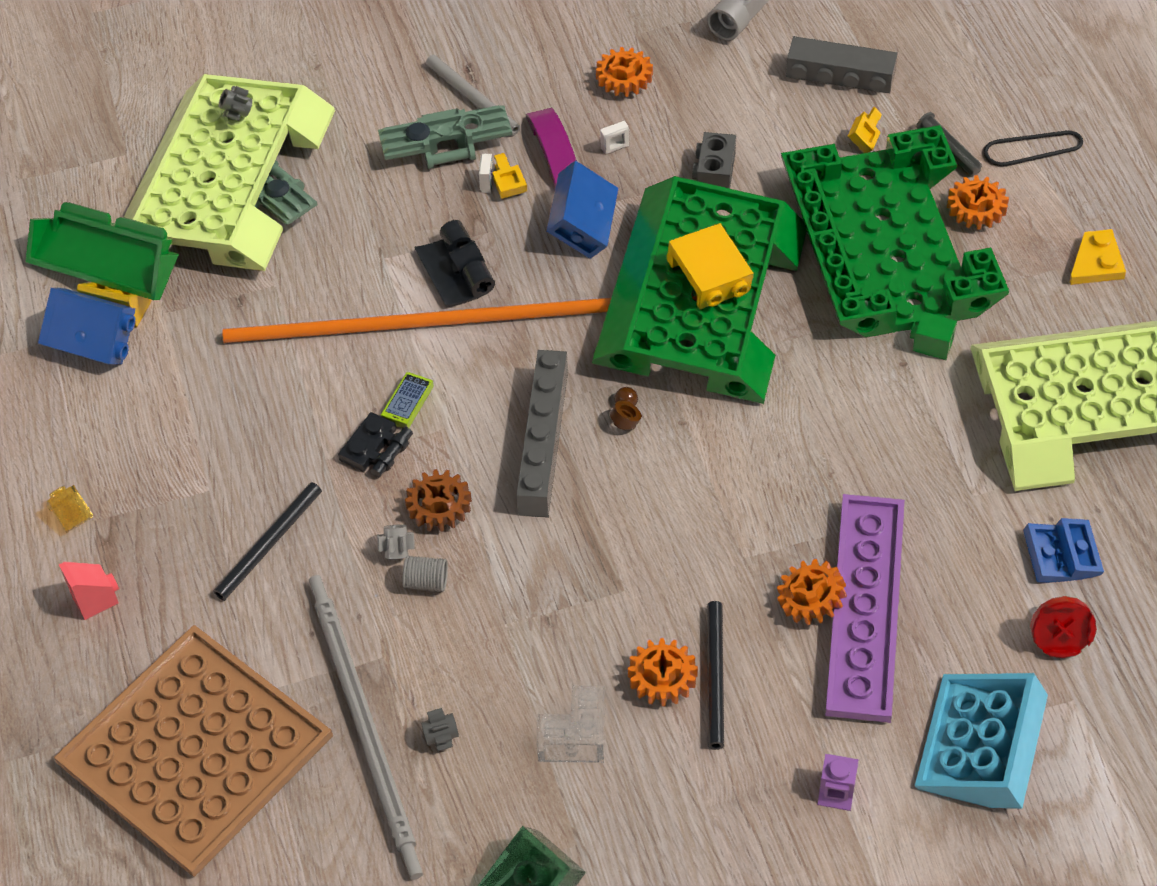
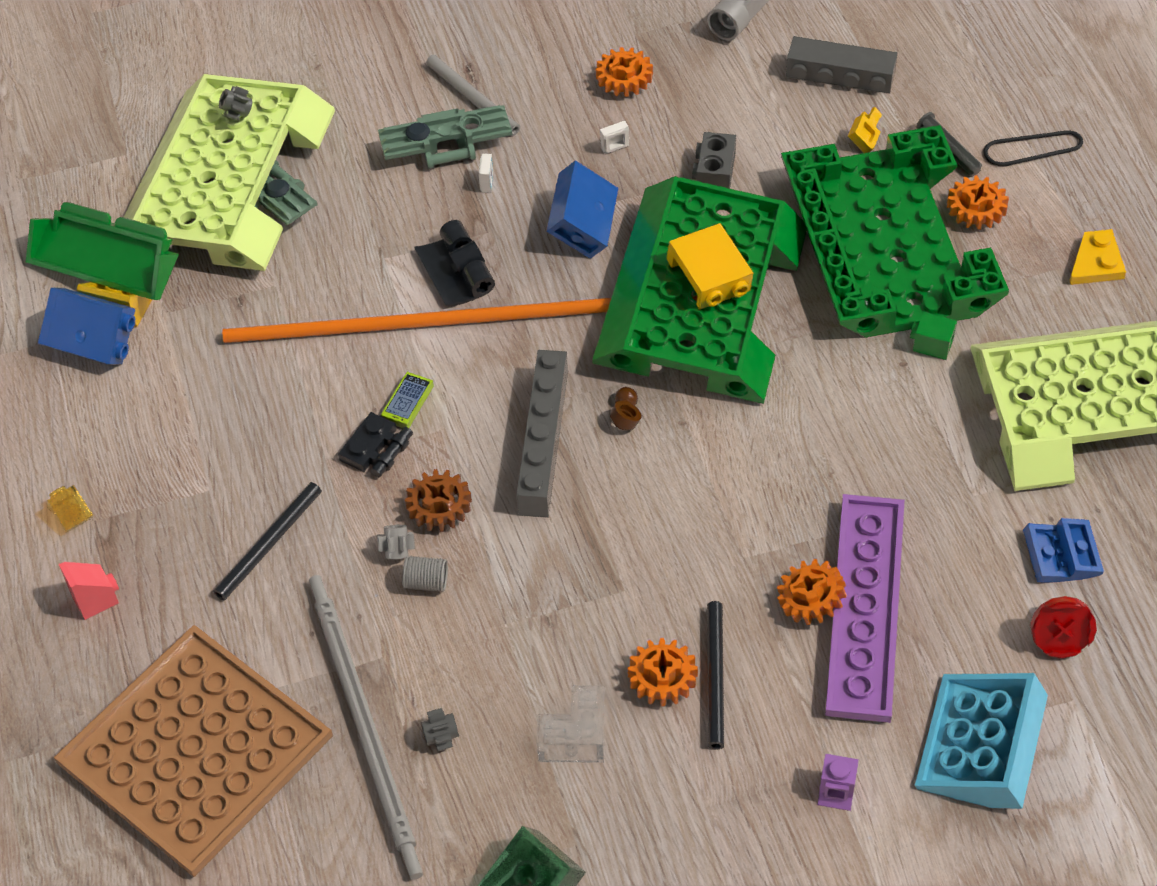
yellow plate [492,153,527,199] -> none
magenta slope [526,107,577,188] -> none

